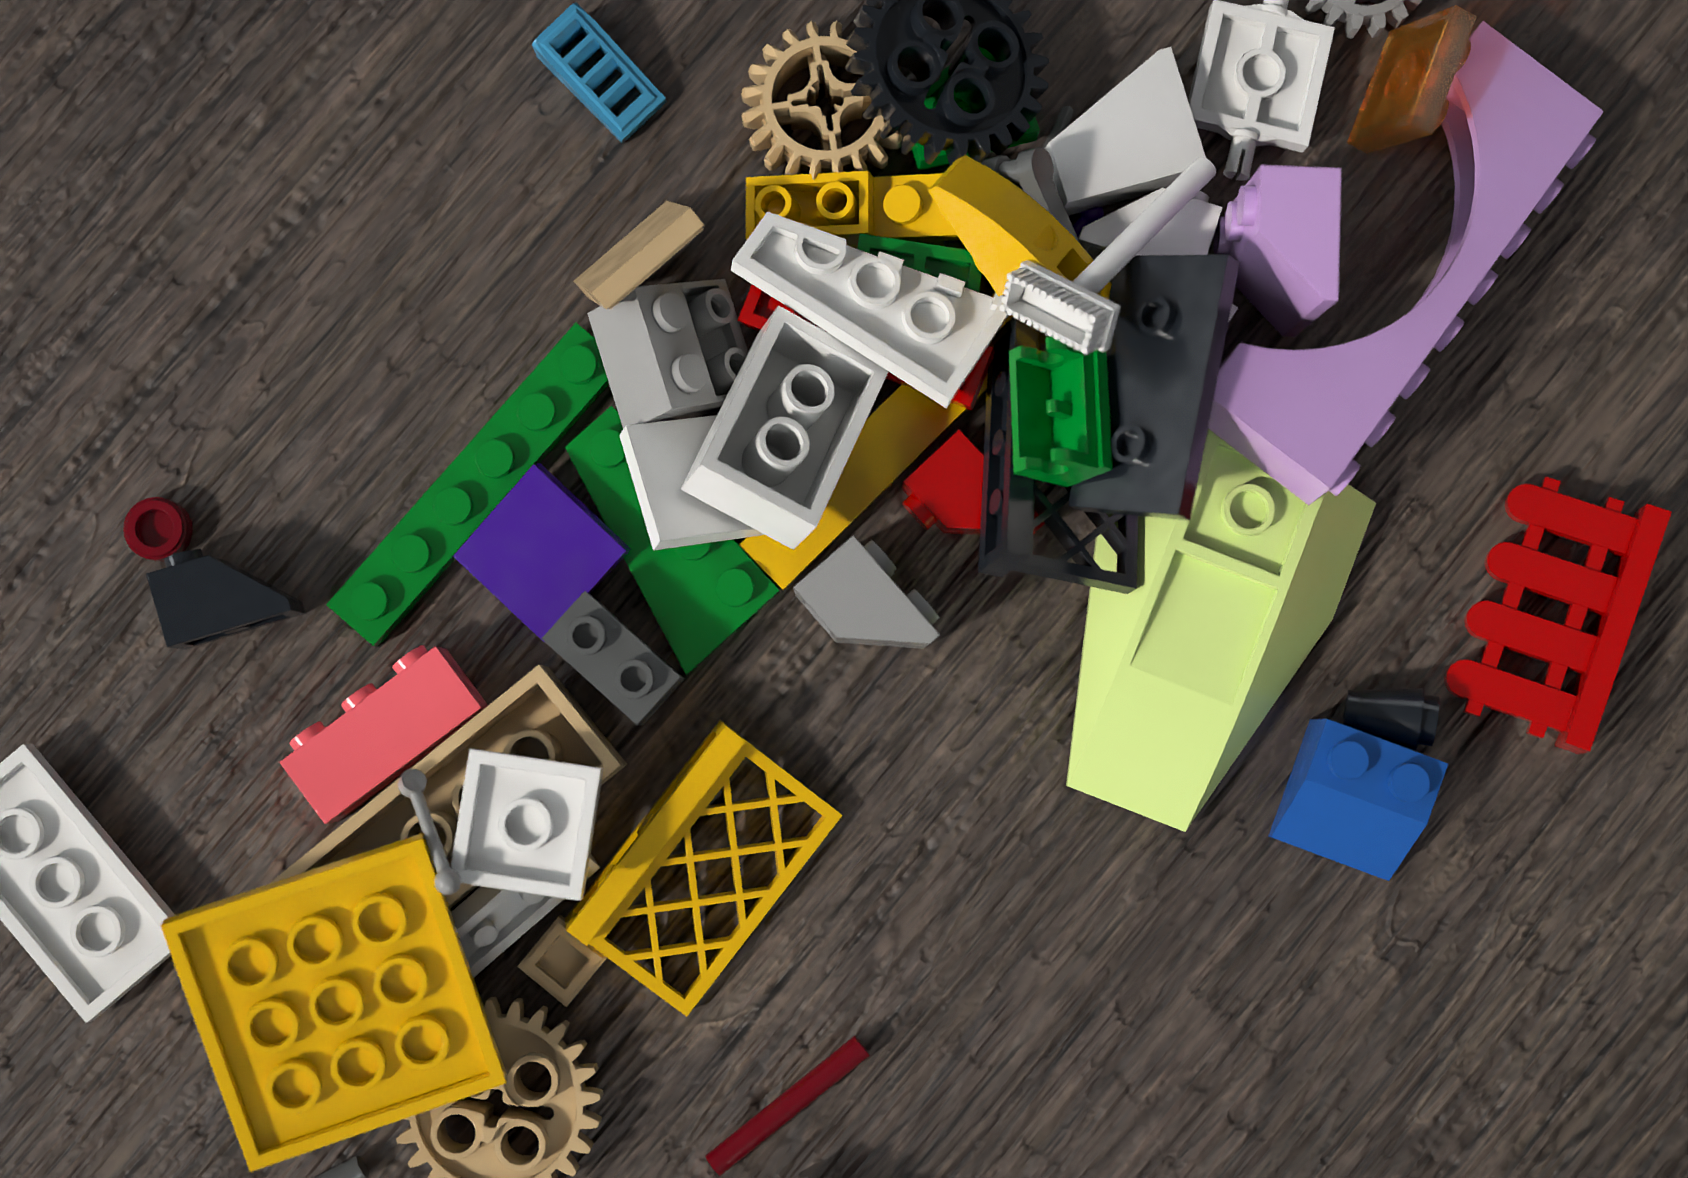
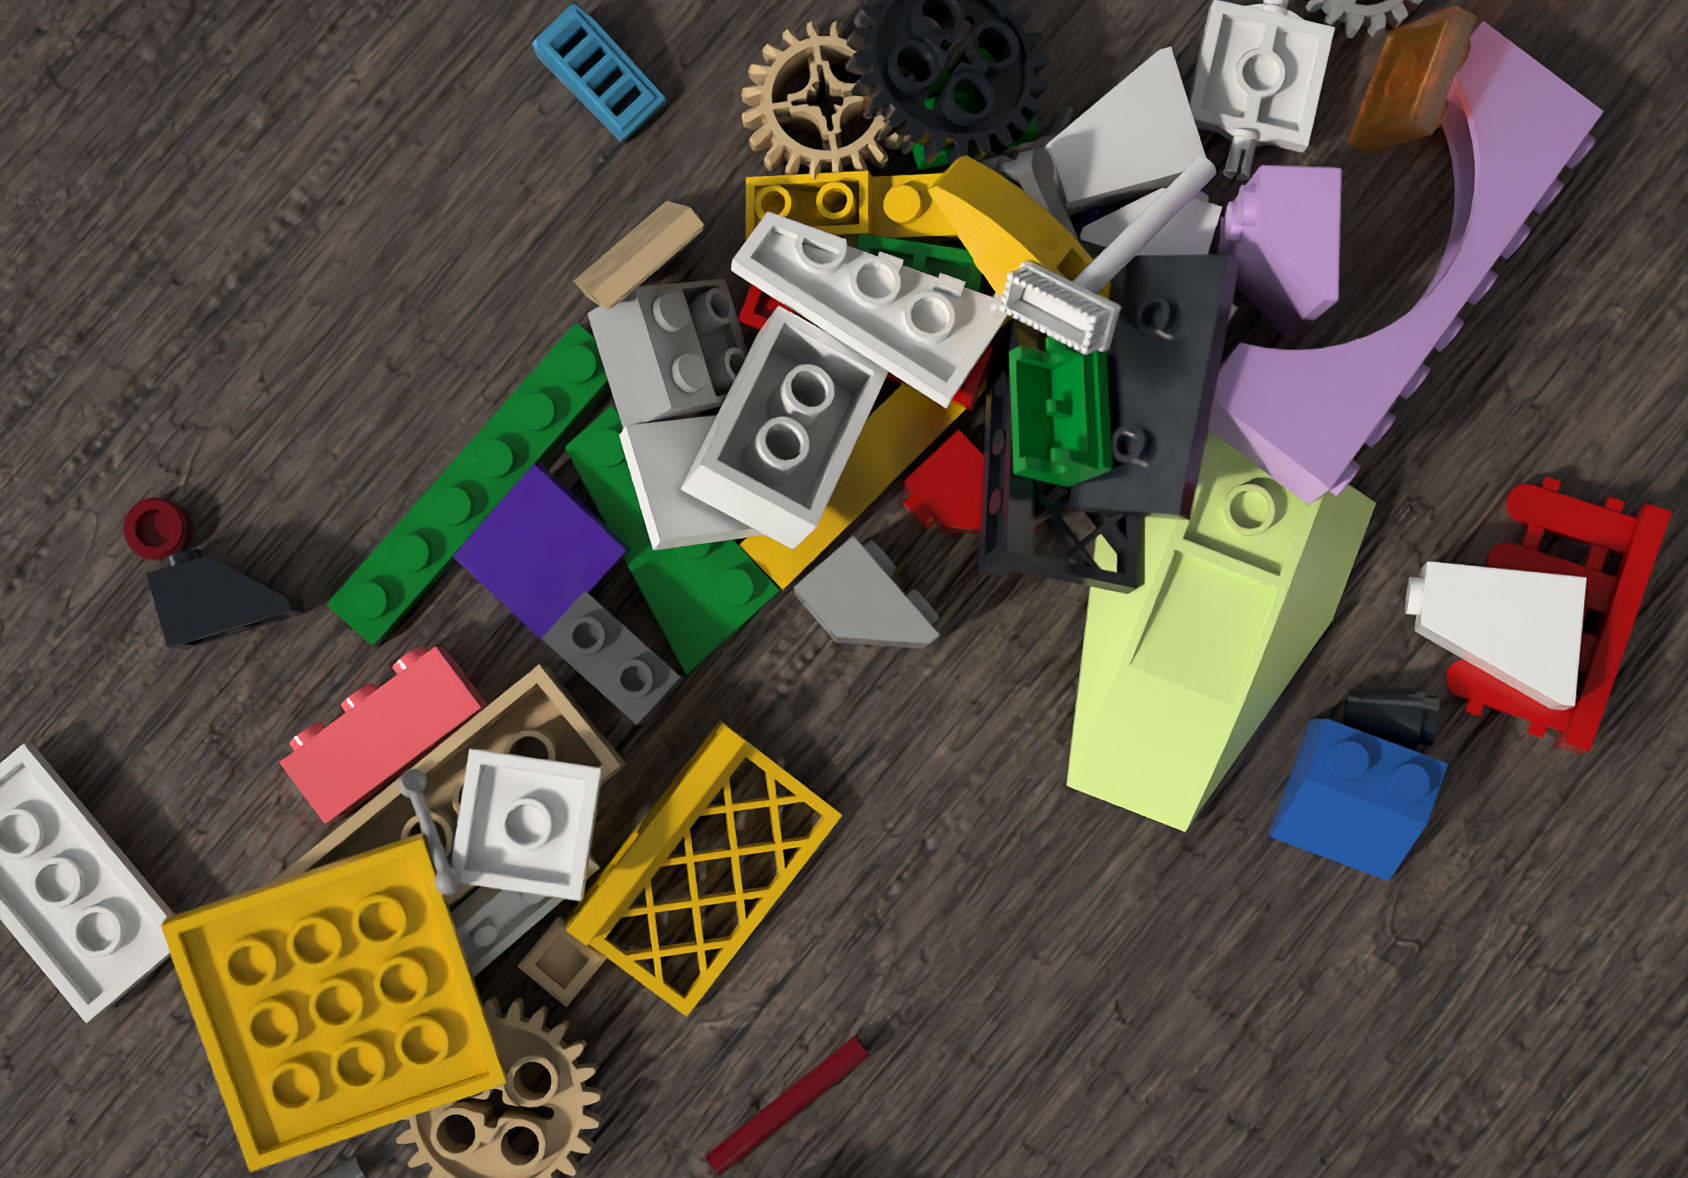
none -> white slope [1405,561,1586,710]

